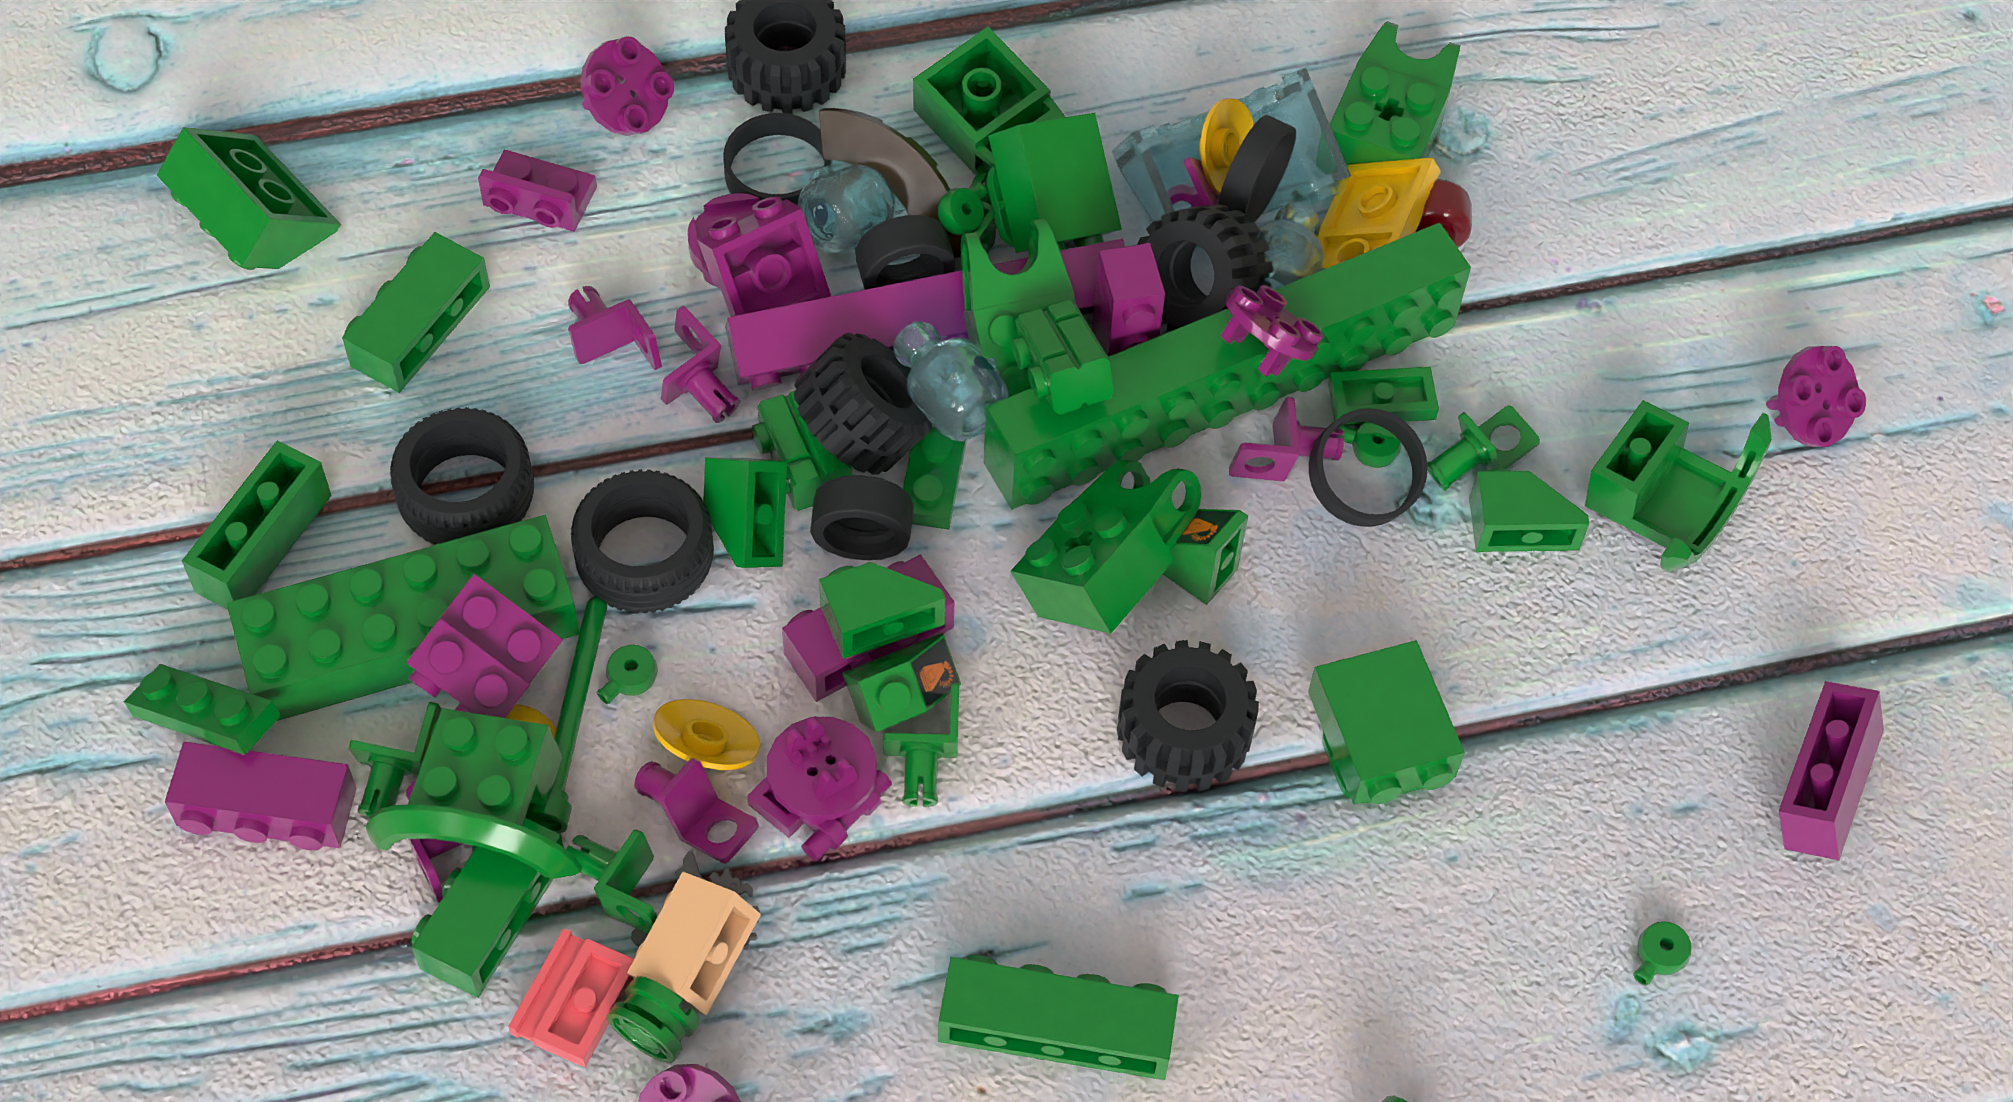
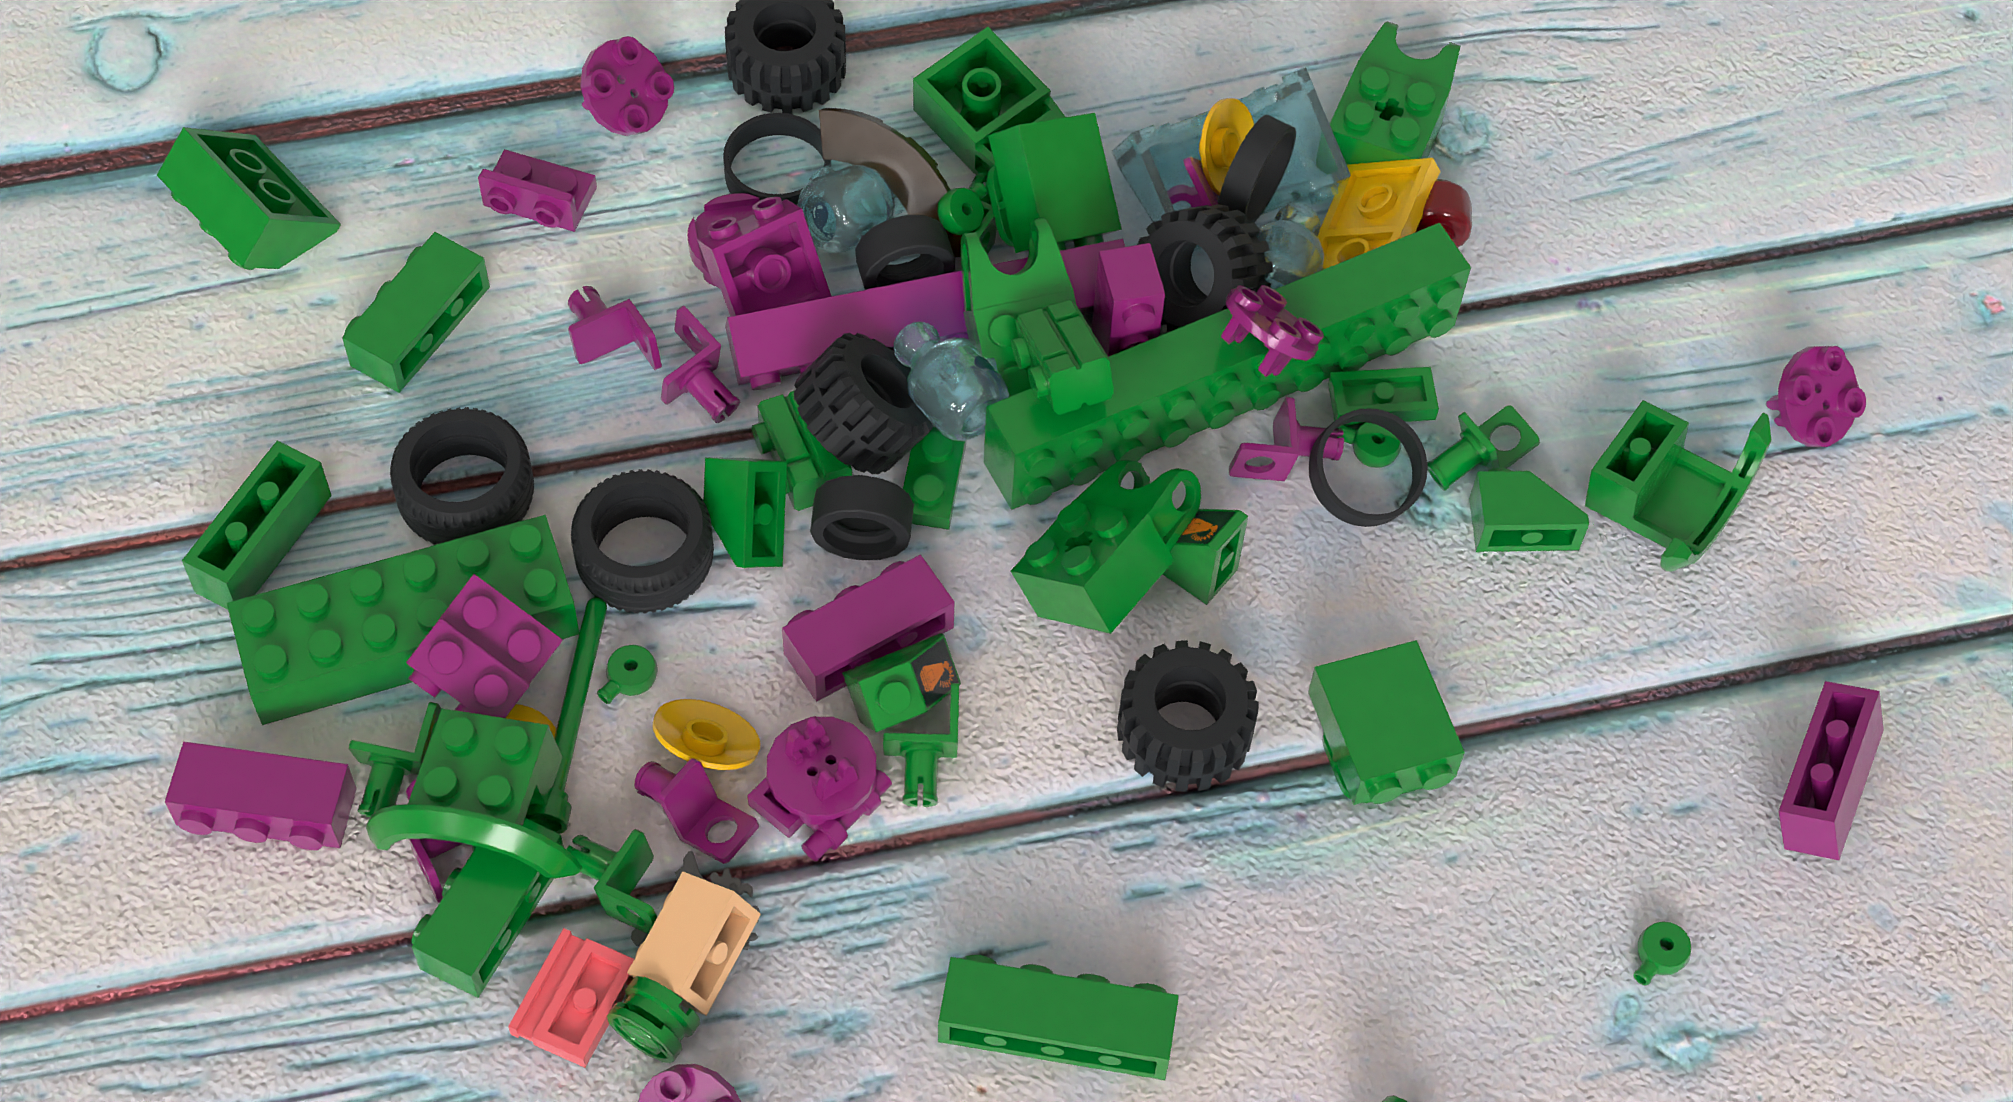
green plate [123,664,281,755] -> none
green slope [819,562,945,659] -> none

